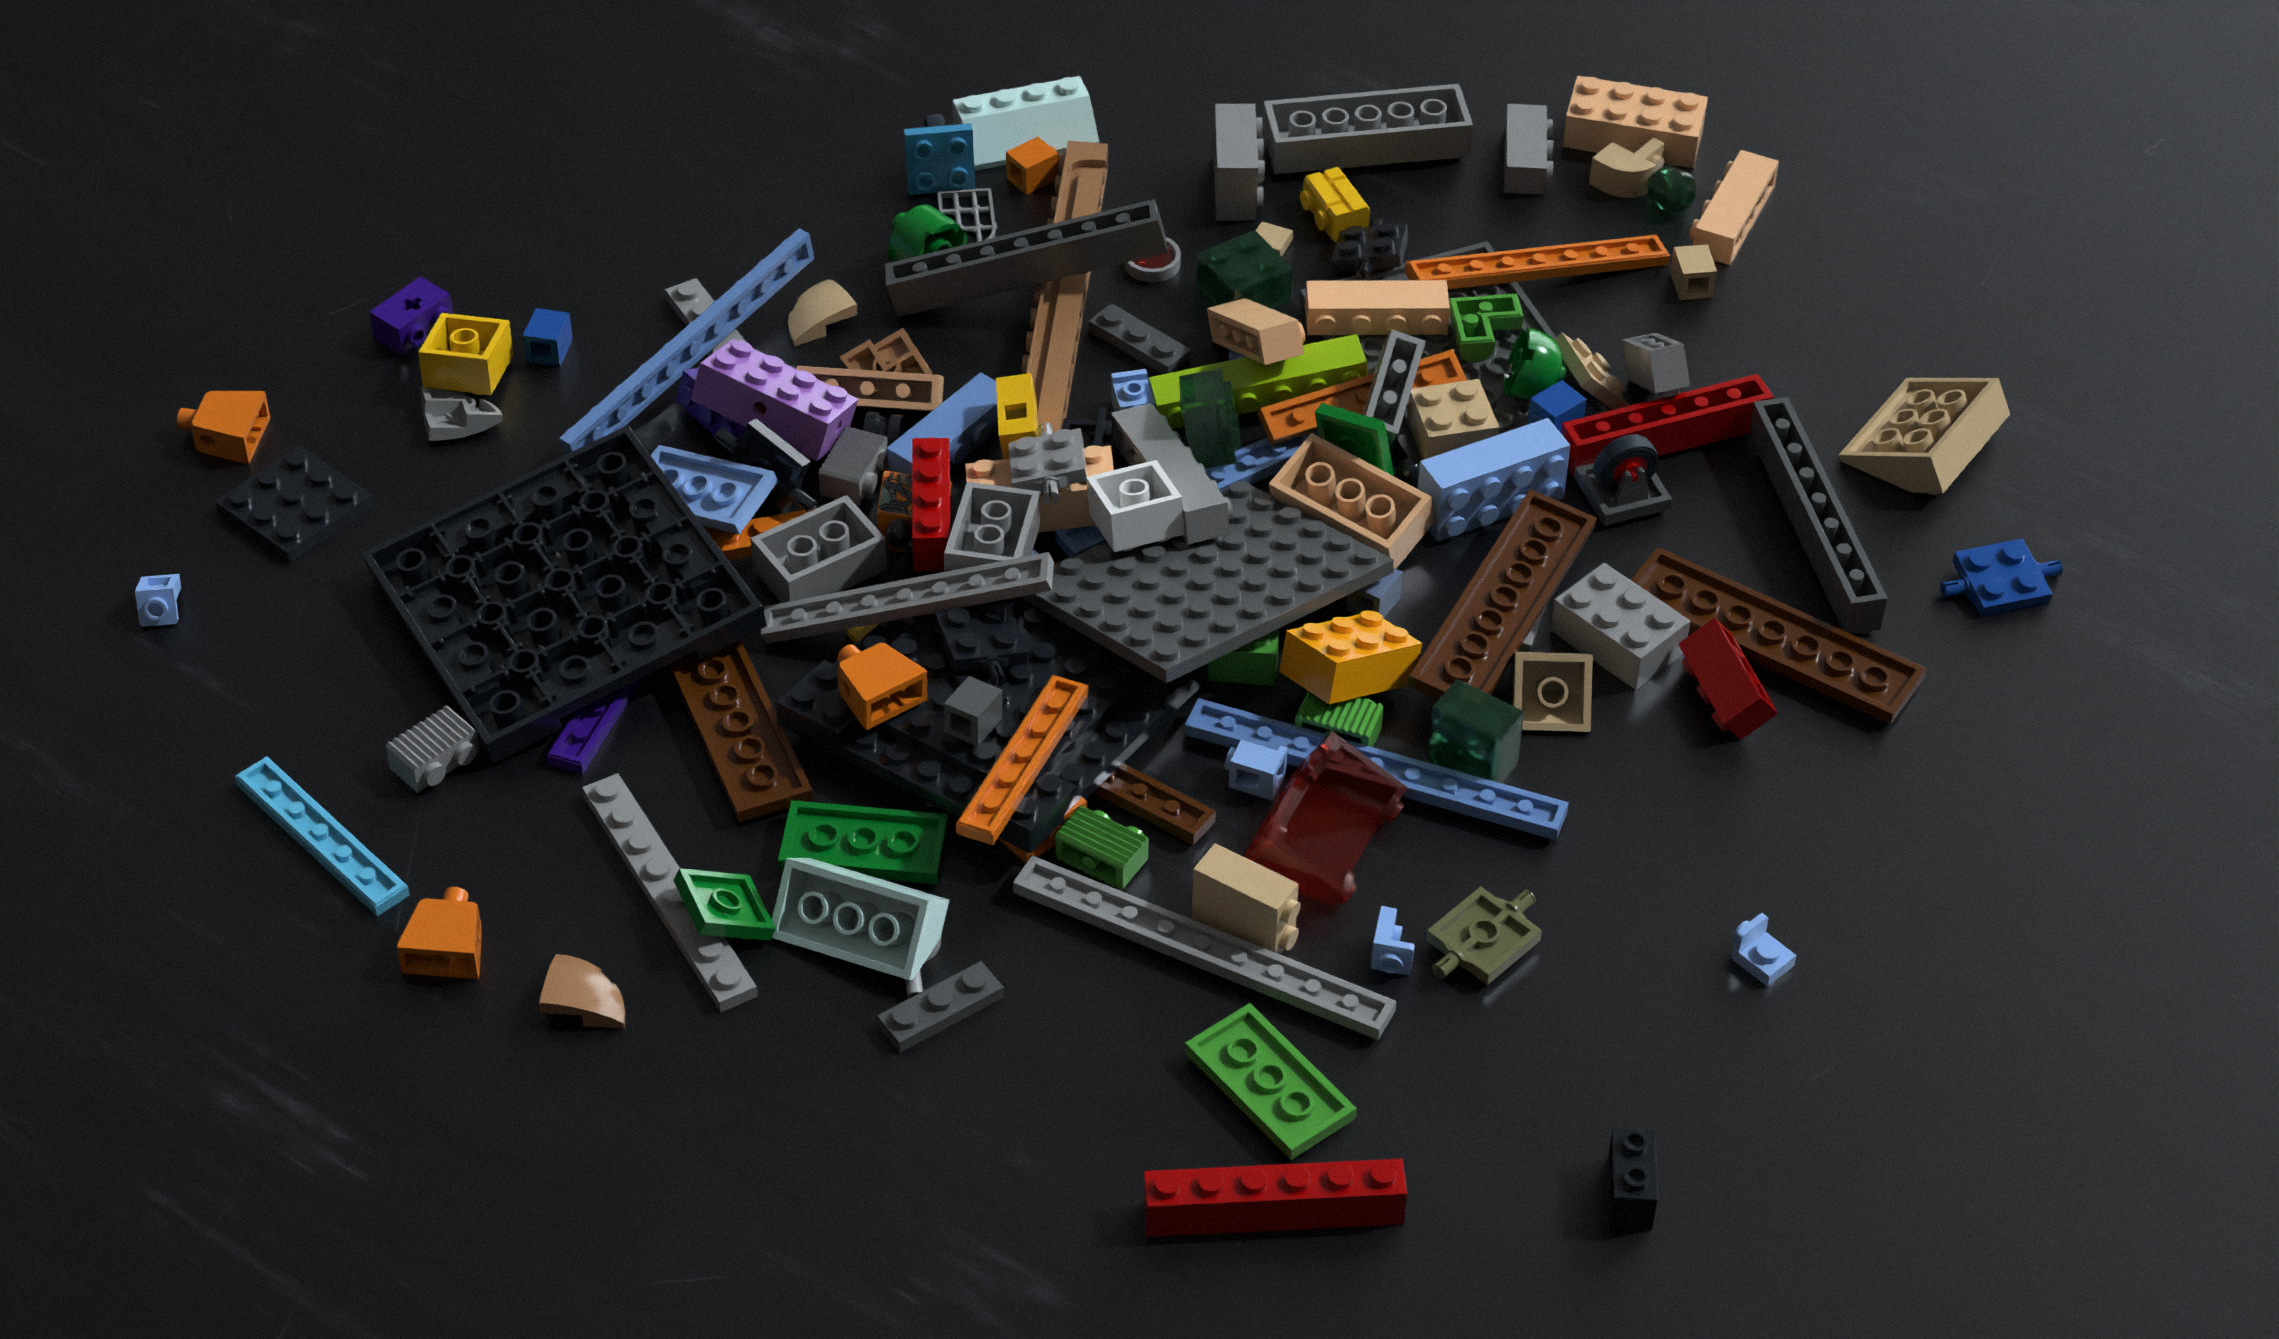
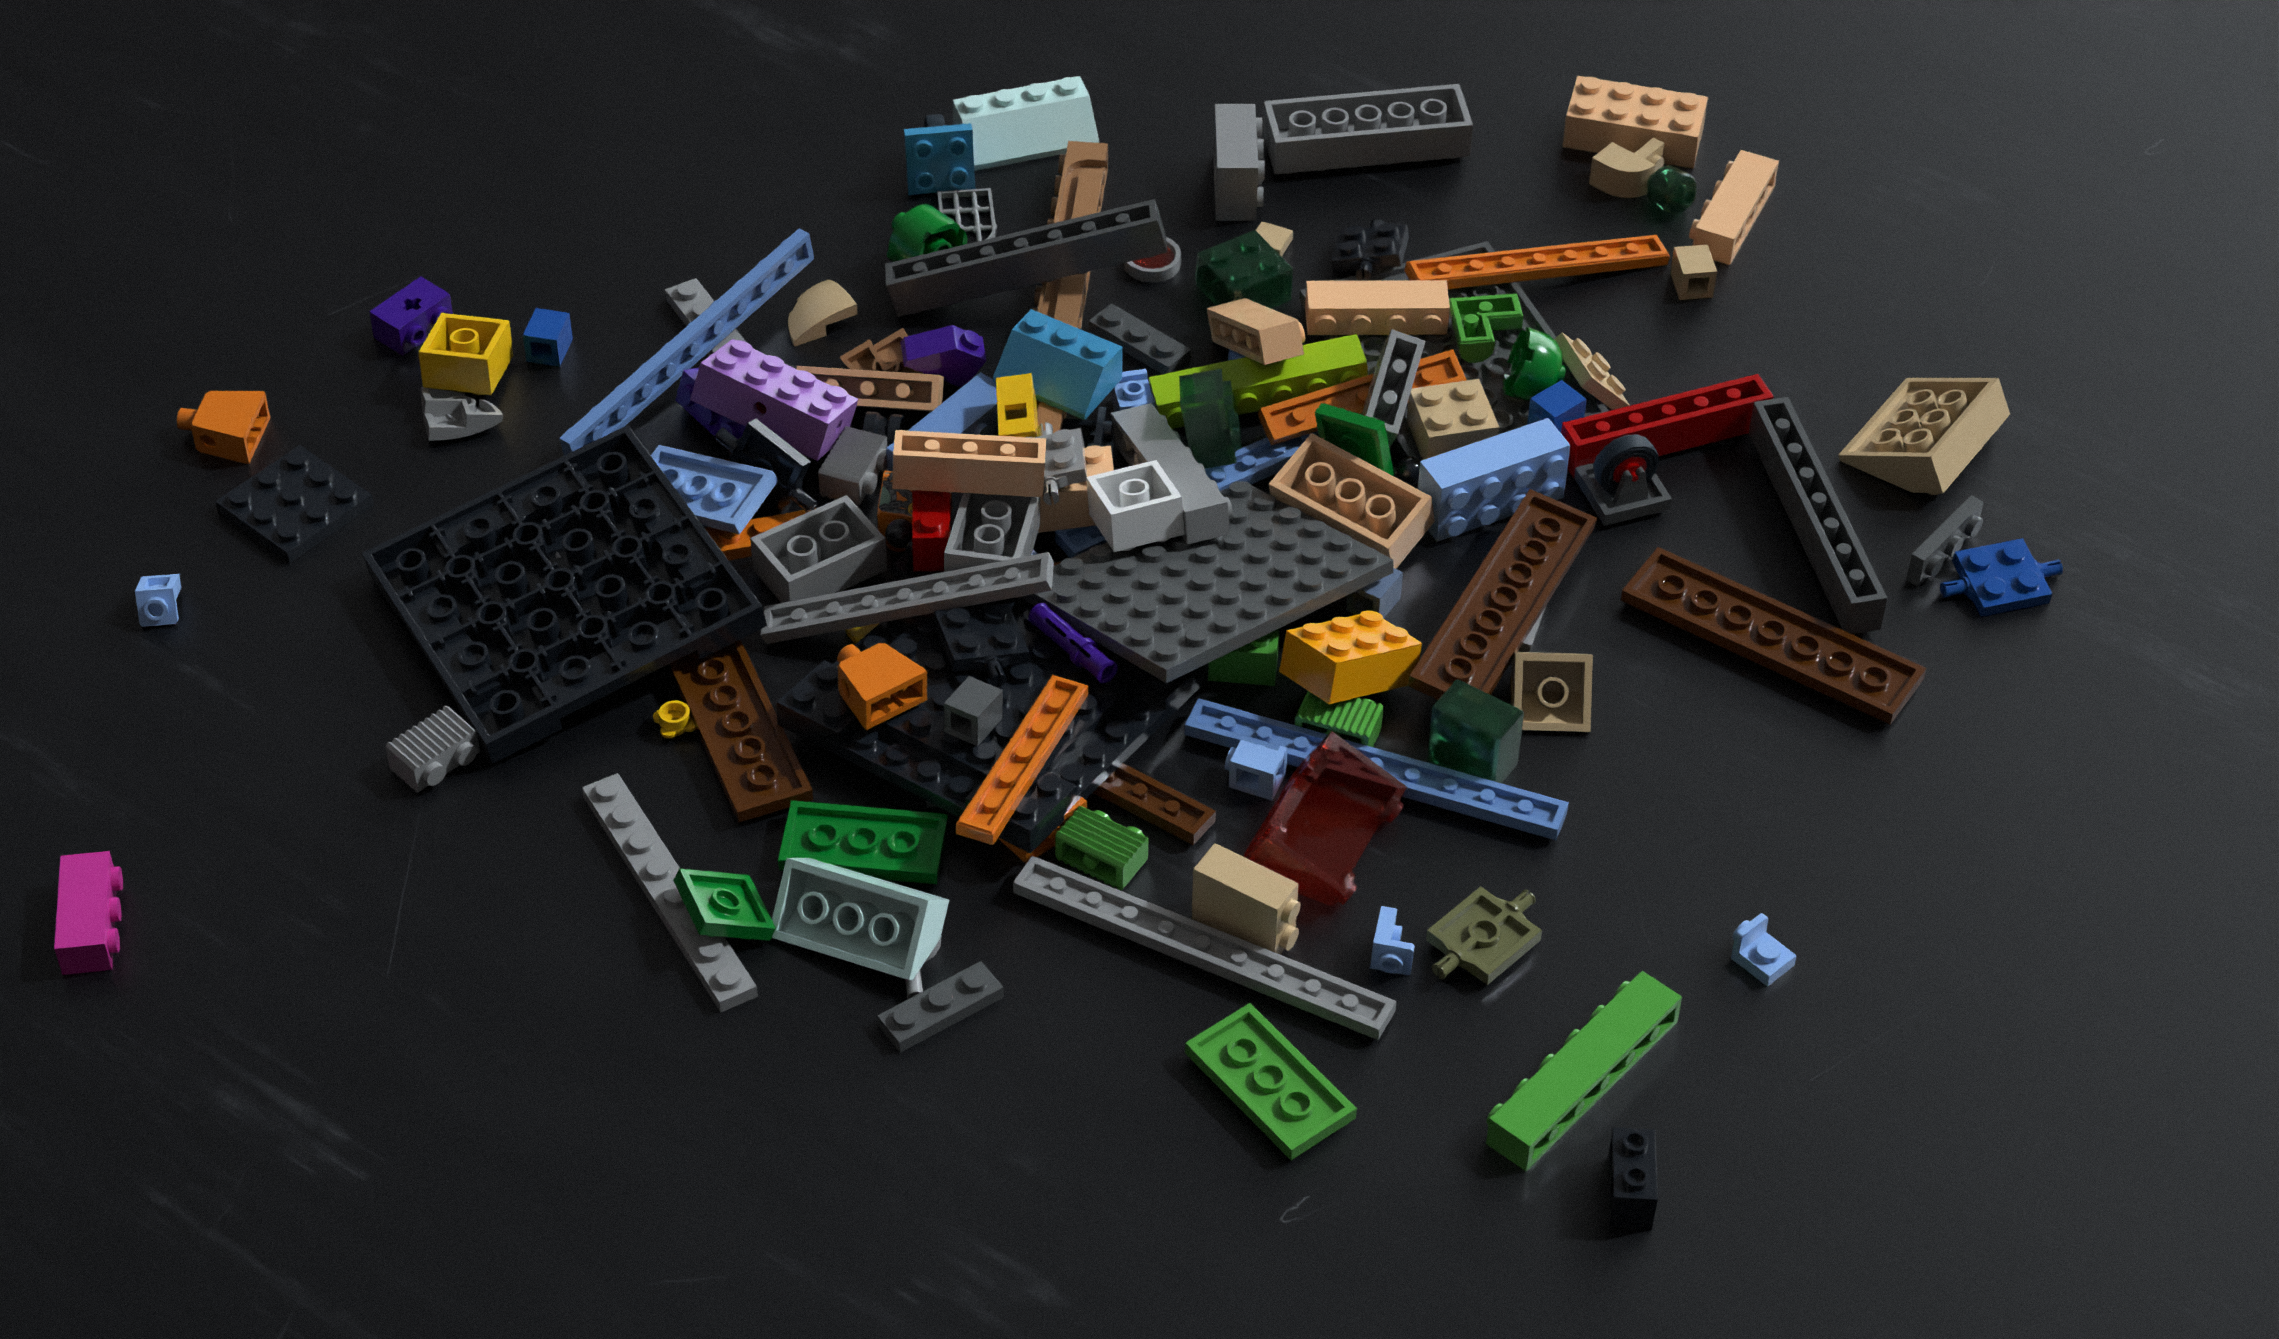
medium azure tile [234,756,410,916] -> none
orange torso [397,887,482,979] -> none
medium nougat brick [539,954,625,1029] -> none
dark purple tile [546,677,643,774] -> none
orange brick [1006,137,1059,195] -> none
red brick [1144,1159,1407,1237] -> none
yellow brick [1300,167,1370,242] -> none
light grey brick [1504,104,1553,195] -> none
light grey brick [1550,563,1690,690] -> none
light grey brick [1622,333,1690,397] -> none
red brick [1678,617,1778,740] -> none
none -> dark pink brick [54,851,123,975]
none -> yellow plate [653,700,696,738]
none -> light nougat brick [892,430,1046,497]
none -> dark purple slope [900,325,987,388]
none -> dark azure slope [993,309,1123,420]
none -> dark purple pin [1028,603,1118,683]
none -> bright green brick [1486,971,1682,1171]
none -> dark grey plate [1906,495,1984,587]

